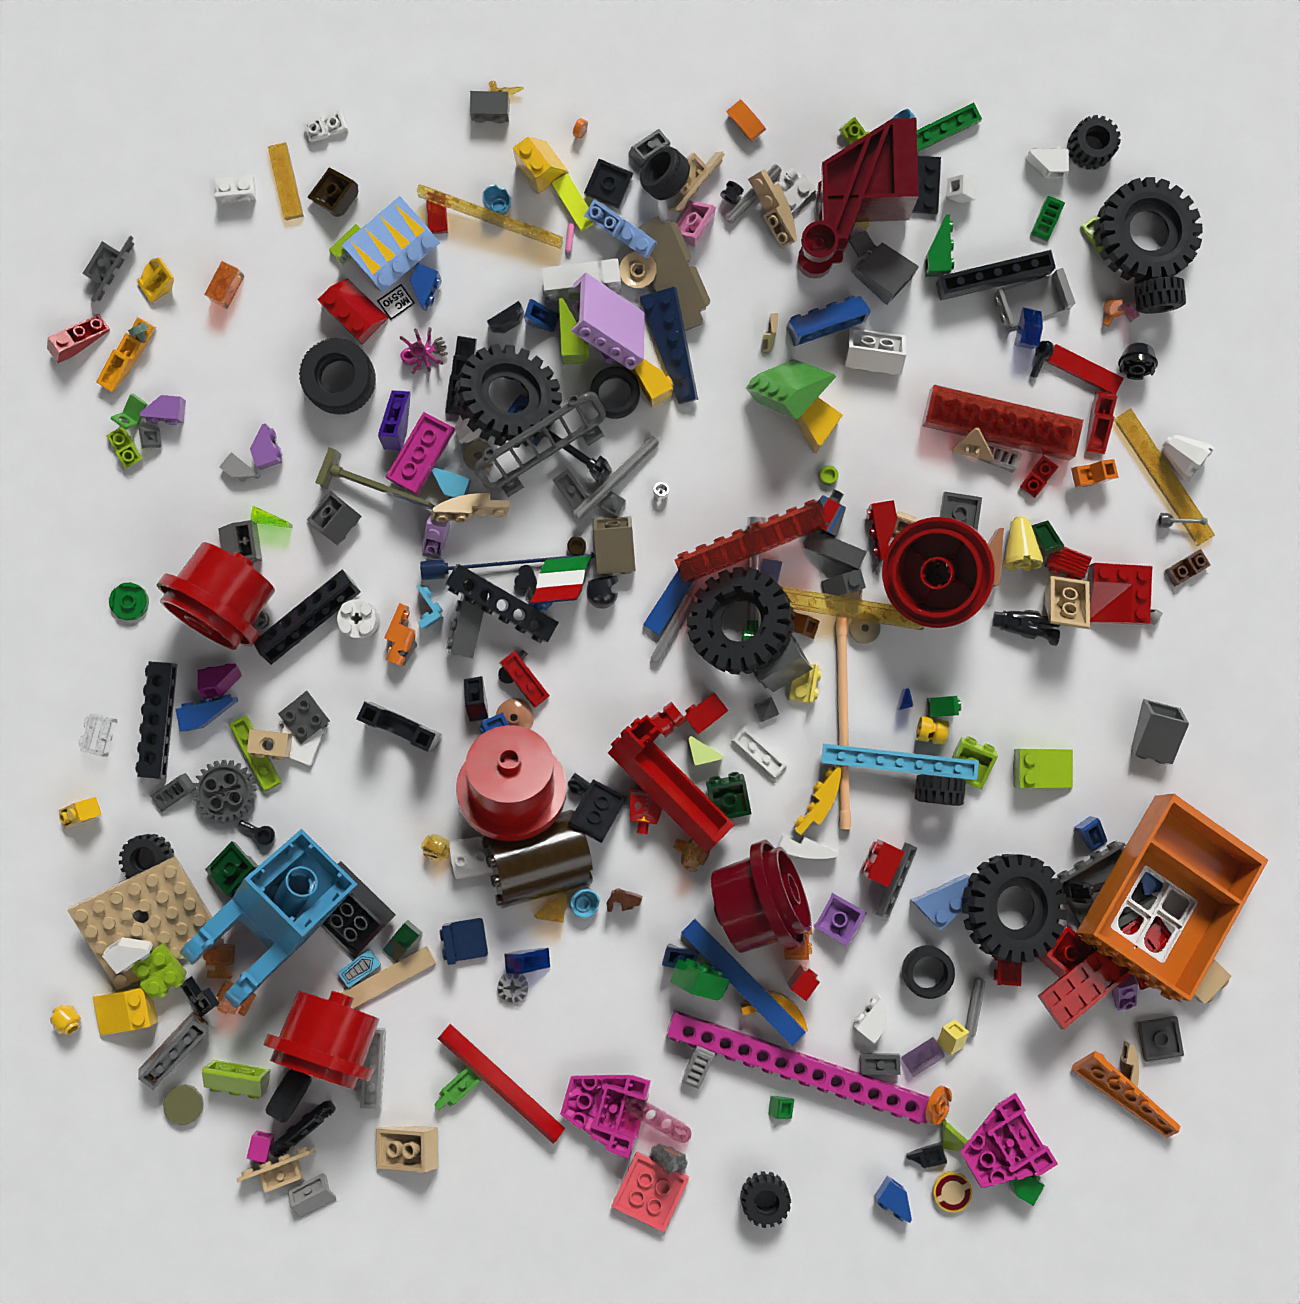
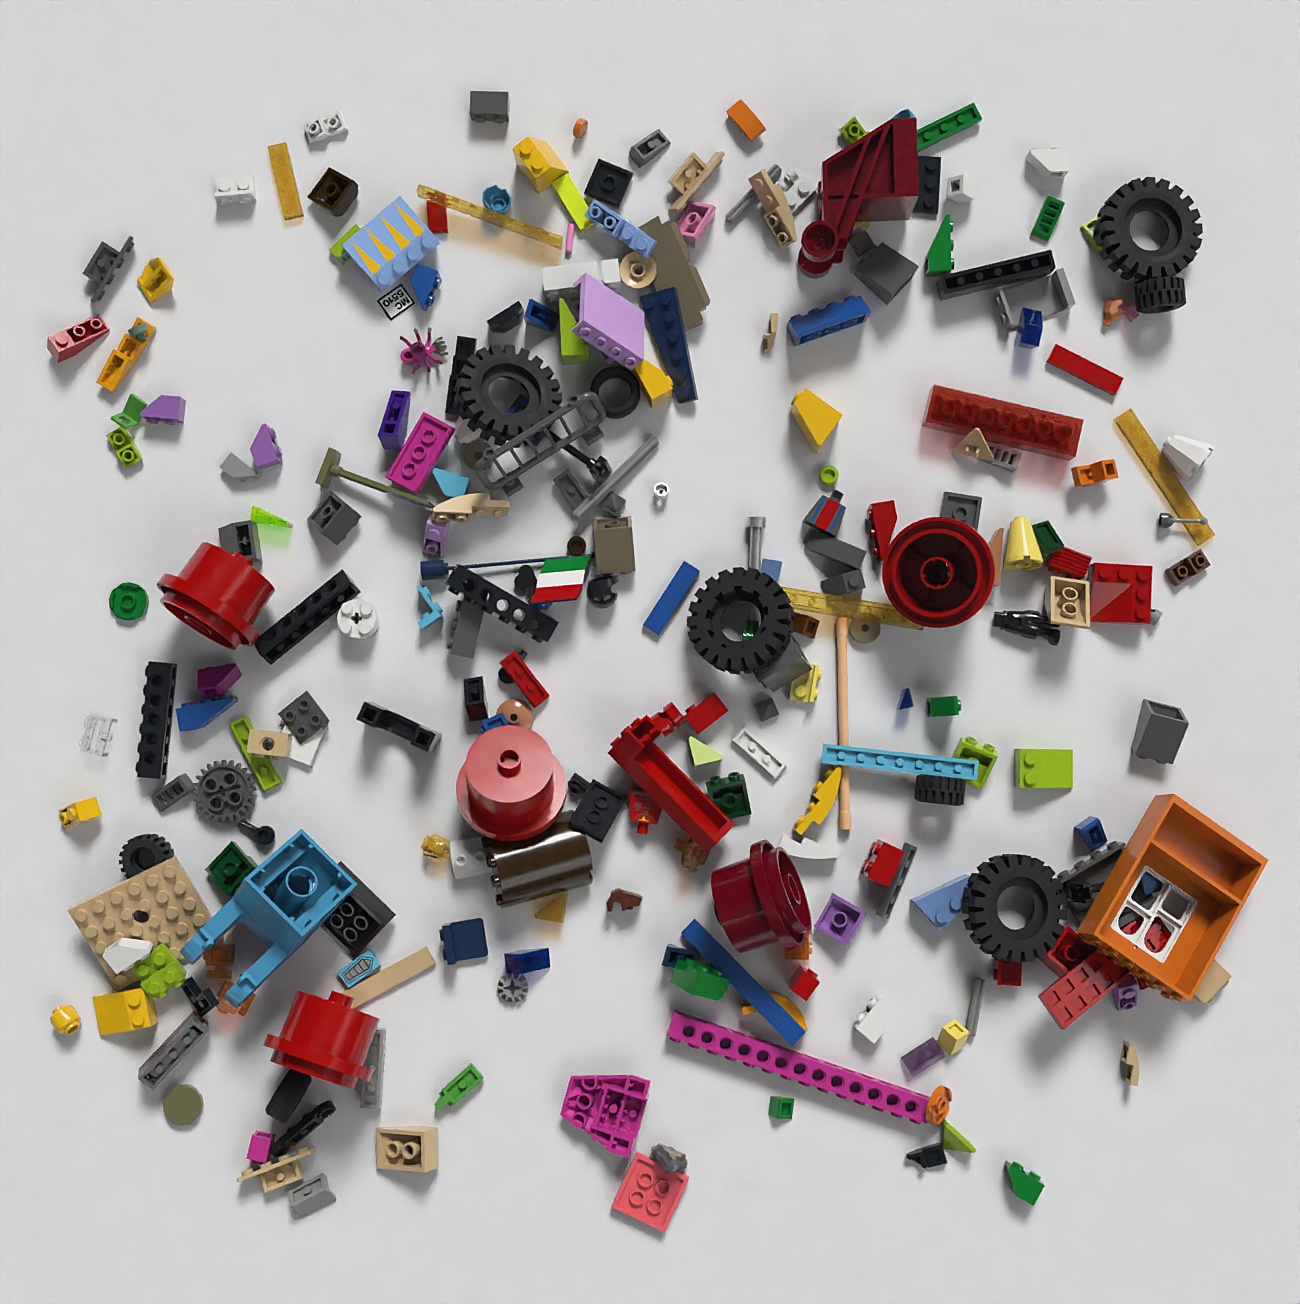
dark grey tile [139,428,162,448] -> none
lime slope [202,1060,271,1099] -> none
clear orange brick [204,261,244,309] -> none
dark grey wheel [252,611,270,629] -> none
black tyre [299,338,376,415] -> none
red slope [317,278,388,345] -> none
dark green slope [382,920,423,962] -> none
orange plate [384,603,418,667] -> none
red tile [437,1024,565,1144] -> none
clear yellow bar [488,81,524,96] -> none
medium azure hair [570,888,600,918] -> none
clear pink beam [625,1096,692,1143] -> none
black tyre [640,147,690,200] -> none
light grey axle [651,594,694,663] -> none
clear red brick [674,499,829,584] -> none
light grey slope [682,1046,715,1089] -> none
black wheel [720,181,744,205] -> none
black tyre [741,1171,791,1228] -> none
bright green slope [746,359,836,420] -> none
white slope [845,327,906,375] -> none
dark grey plate [860,1053,900,1075] -> none
blue slope [875,1175,912,1223] -> none
tan slope [893,511,916,535] -> none
black tyre [902,945,955,999] -> none
yellow wheel [916,716,949,745] -> none
tile [932,1171,972,1212] -> none
dark pink wedge [960,1093,1058,1188] -> none
red slope [1020,455,1059,498] -> none
black plate [1030,341,1054,378] -> none
black tyre [1067,115,1121,170] -> none
orange wing [1071,1051,1181,1138] -> none
red slope [1086,391,1118,454] -> none
black cone [1118,343,1158,380] -> none
dark grey tile [1137,1016,1184,1062] -> none

